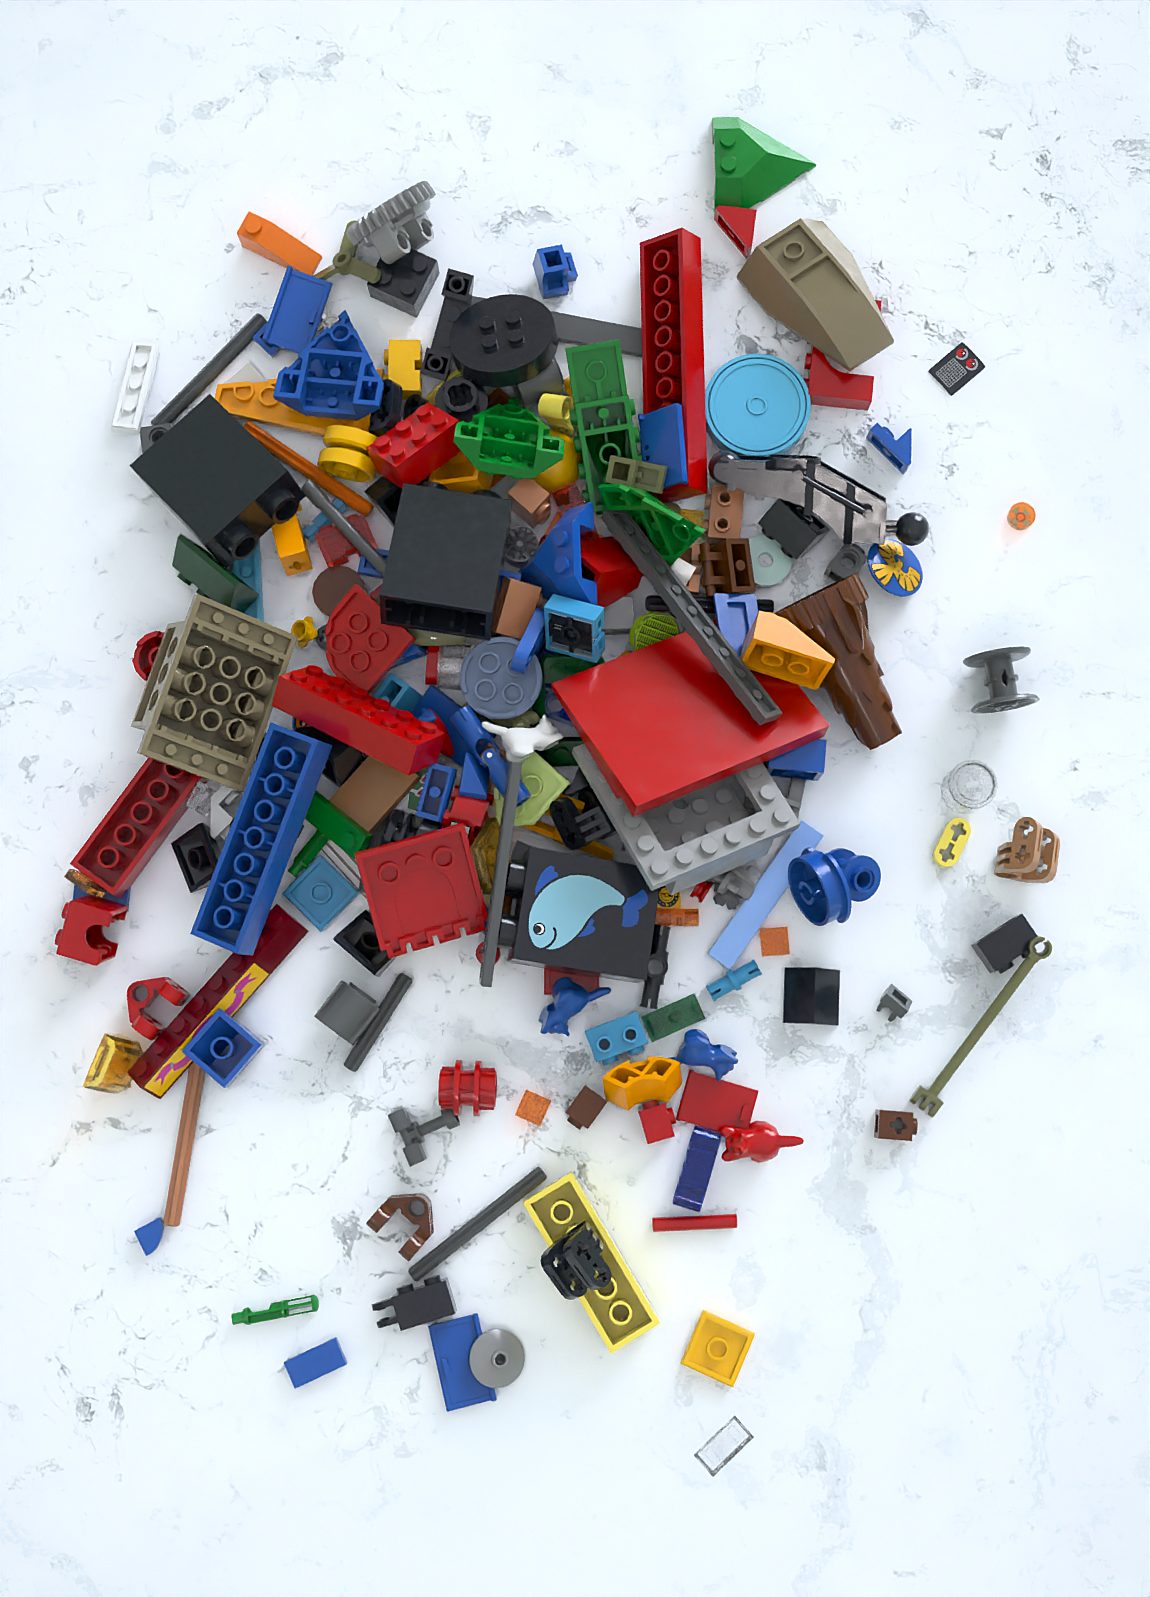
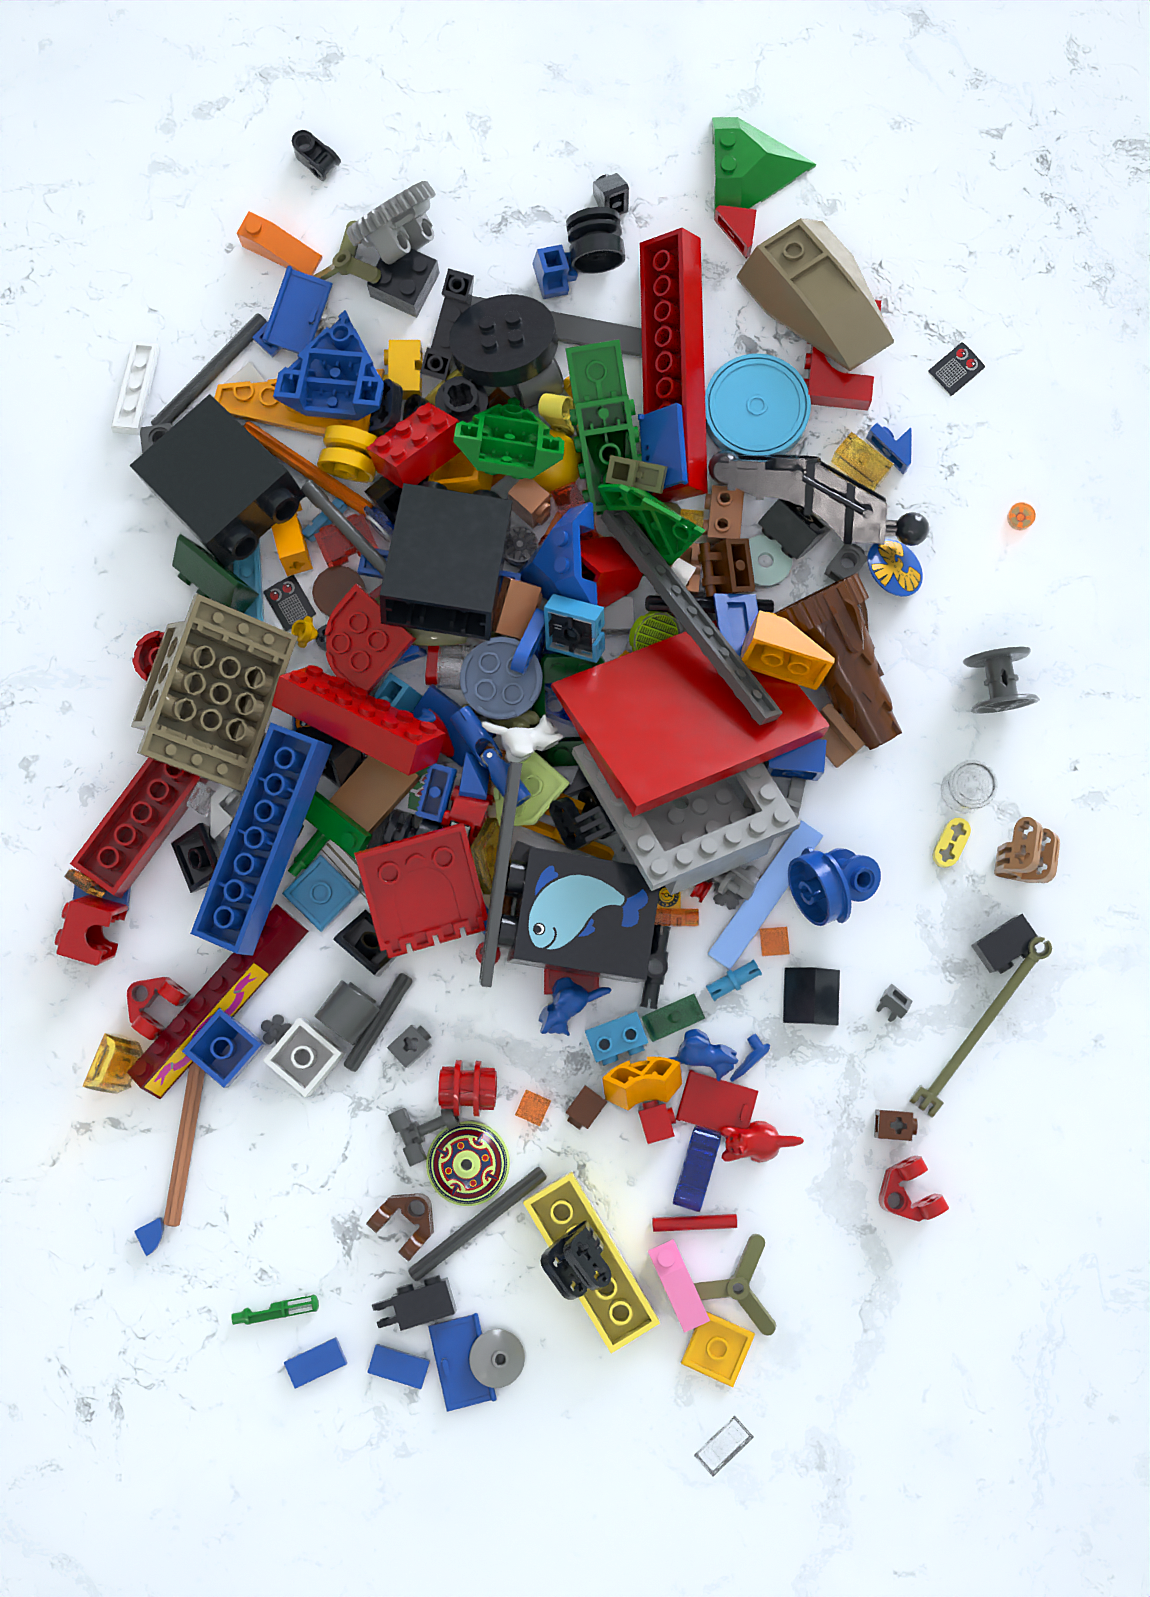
none -> dark grey plant [261,1014,292,1044]
none -> black sticker [263,575,316,631]
none -> white brick [263,1017,346,1097]
none -> black piece [291,130,341,181]
none -> clear blue piece [363,506,394,543]
none -> blue tile [367,1344,430,1389]
none -> dark grey brick [387,1025,432,1068]
none -> dish [426,1121,510,1206]
none -> black wheel [566,207,626,274]
none -> slope [593,173,629,215]
none -> bright pink slope [648,1239,710,1333]
none -> olive piece [694,1234,776,1336]
none -> blue bar [730,1034,770,1082]
none -> medium nougat panel [820,702,865,768]
none -> clear yellow panel [831,431,894,491]
none -> red piece [878,1156,949,1222]

